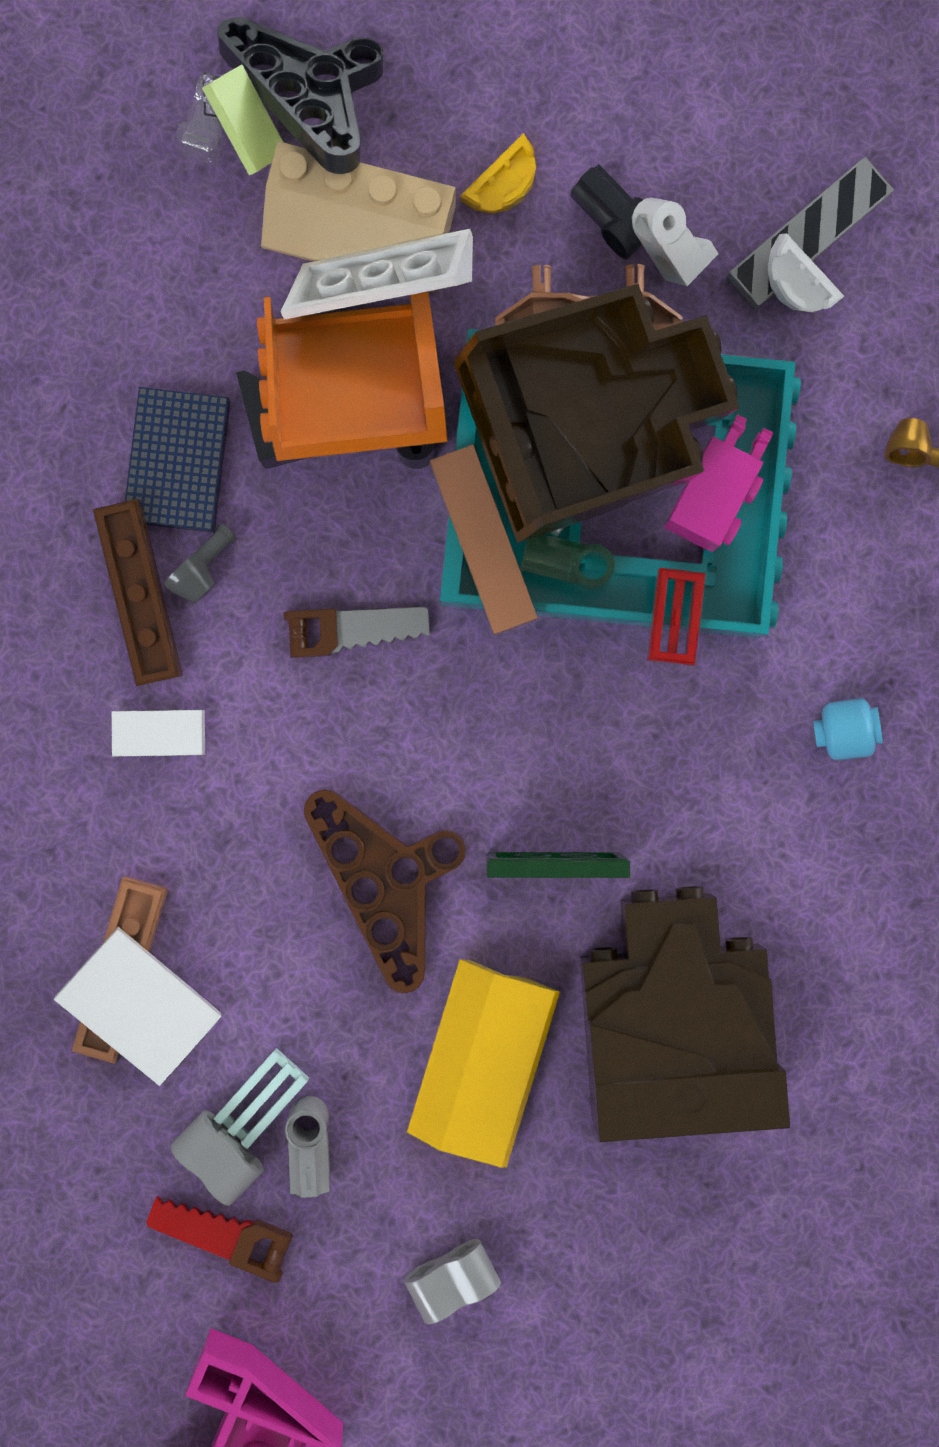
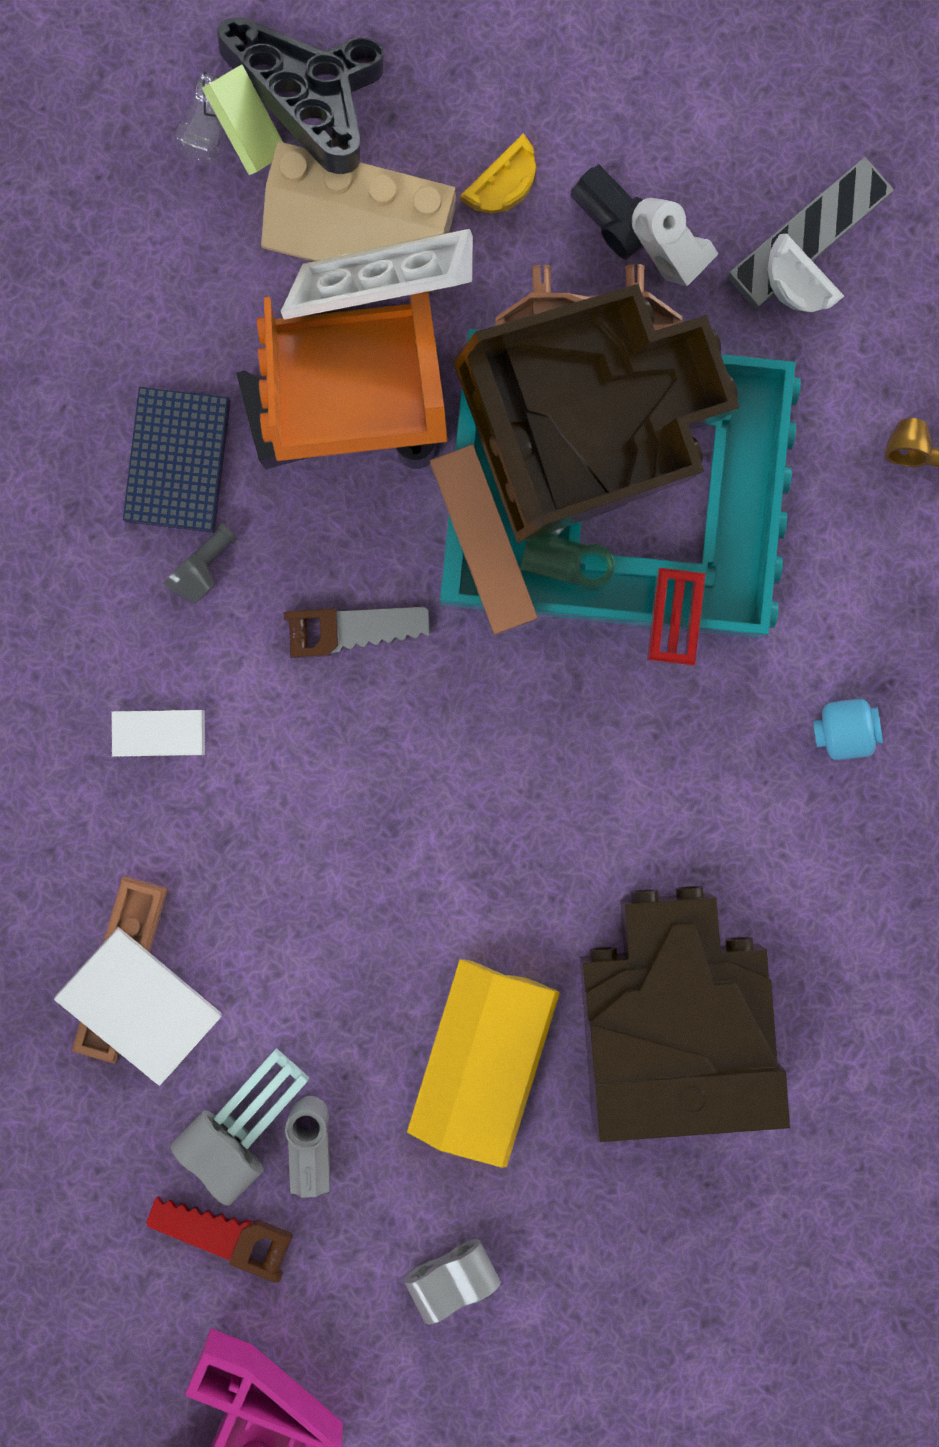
reddish brown tile [93,499,183,686] -> none
reddish brown beam [304,789,466,993] -> none
dark green tile [486,852,630,878] -> none
dark pink hinge [663,414,773,552] -> none

